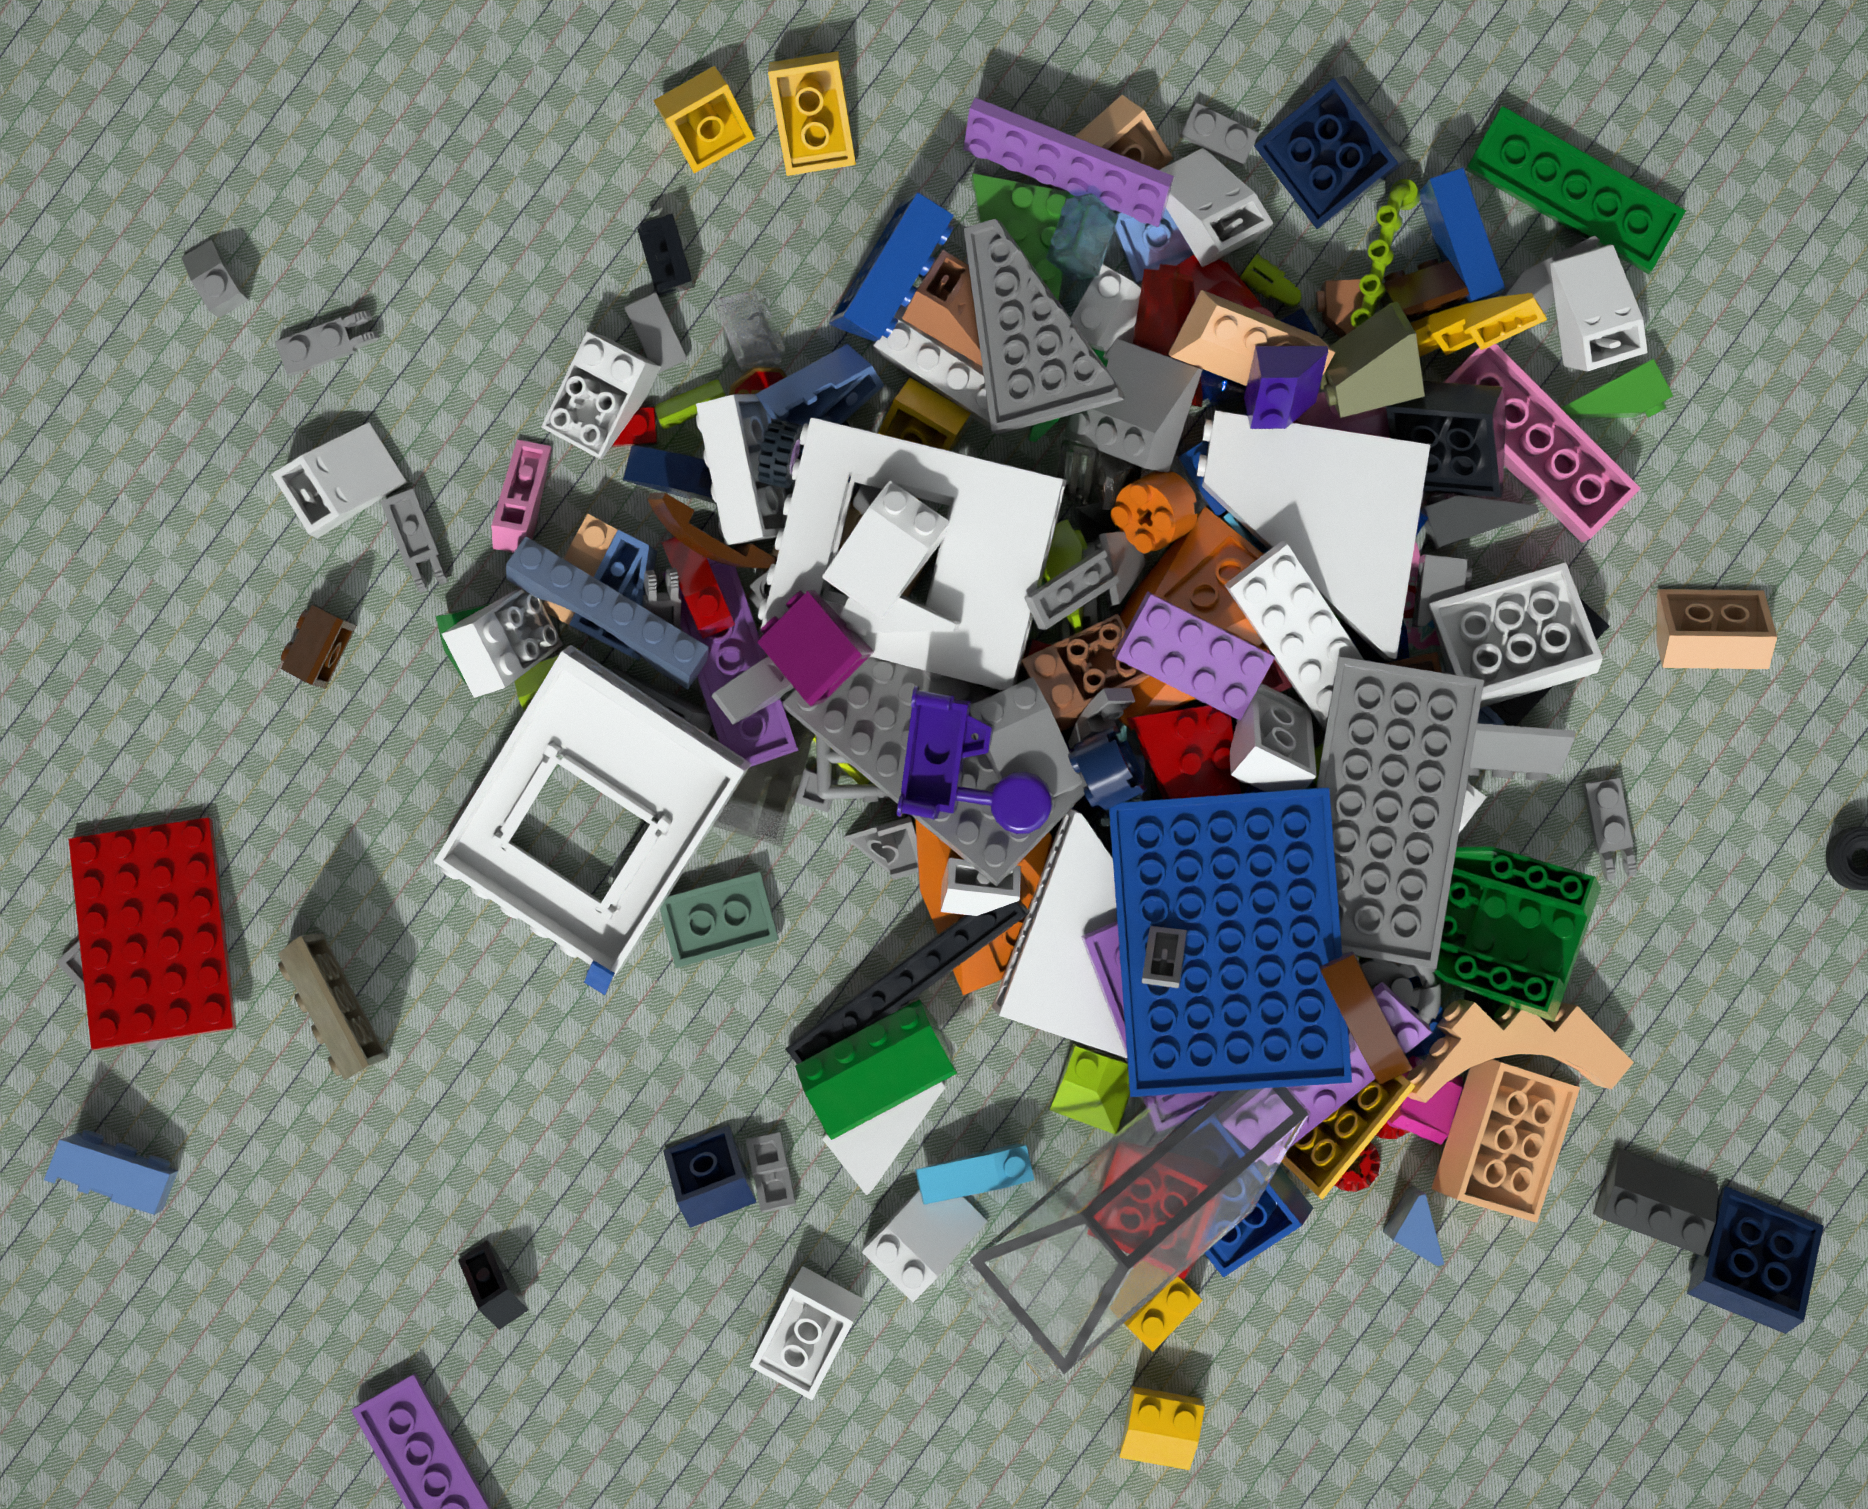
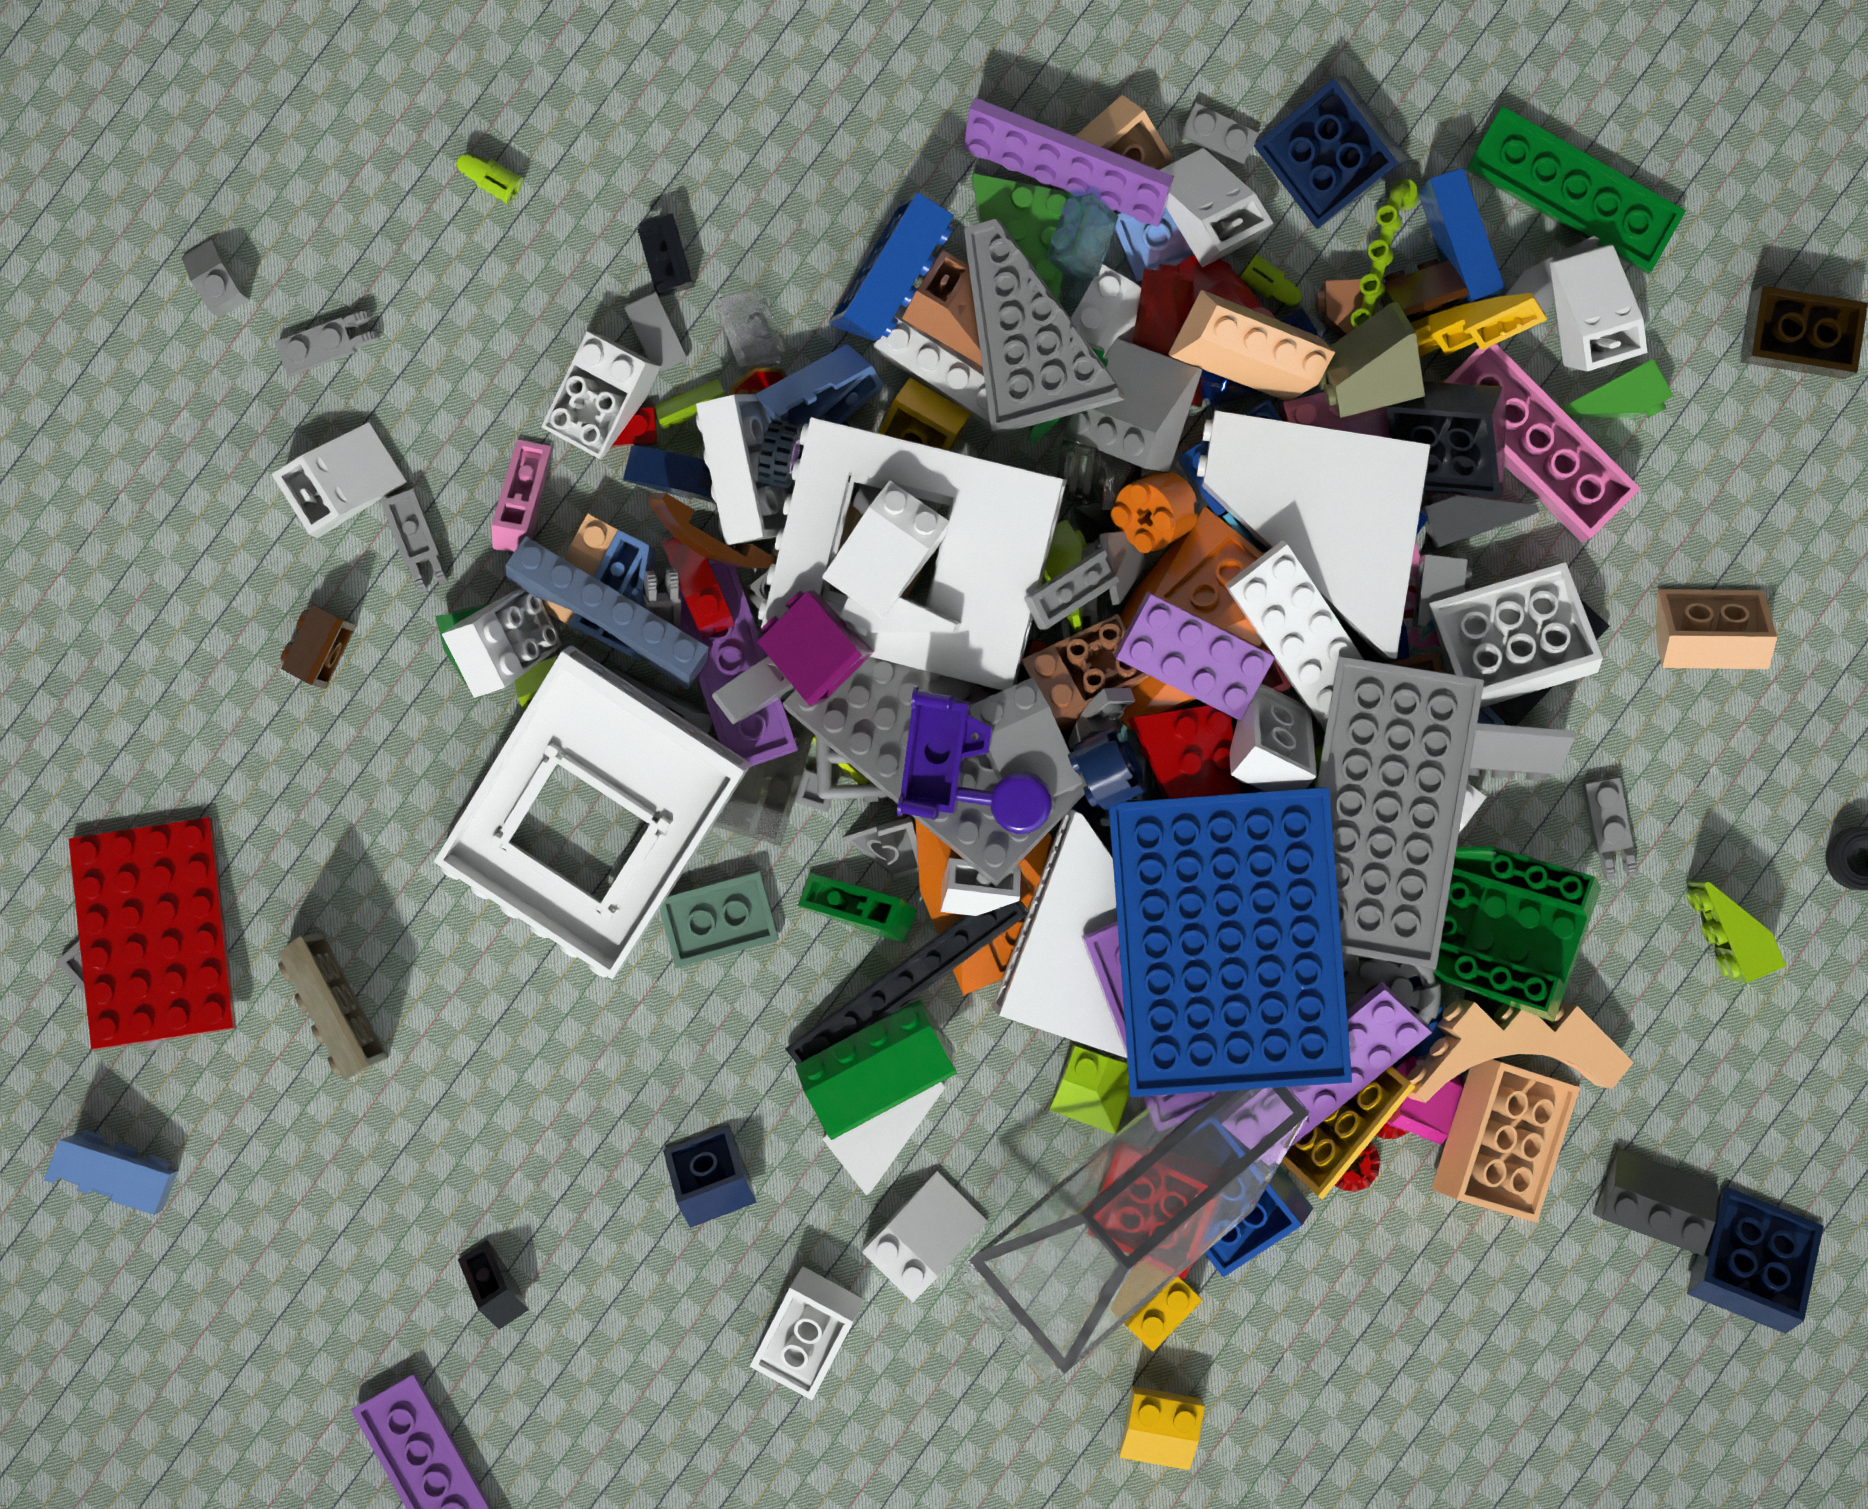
blue window [584,960,615,995] -> none
yellow slope [653,66,755,174] -> none
light grey slope [746,1132,797,1213] -> none
yellow slope [768,51,856,176] -> none
medium azure slope [915,1143,1035,1205] -> none
light grey slope [1142,926,1187,988] -> none
dark purple slope [1244,346,1328,429] -> none
reddish brown slope [1319,951,1413,1085] -> none
medium blue slope [1383,1186,1444,1266] -> none
none -> lime hinge [456,153,524,205]
none -> green slope [797,873,917,944]
none -> lime slope [1686,880,1787,983]
none -> dark brown brick [1740,286,1868,379]

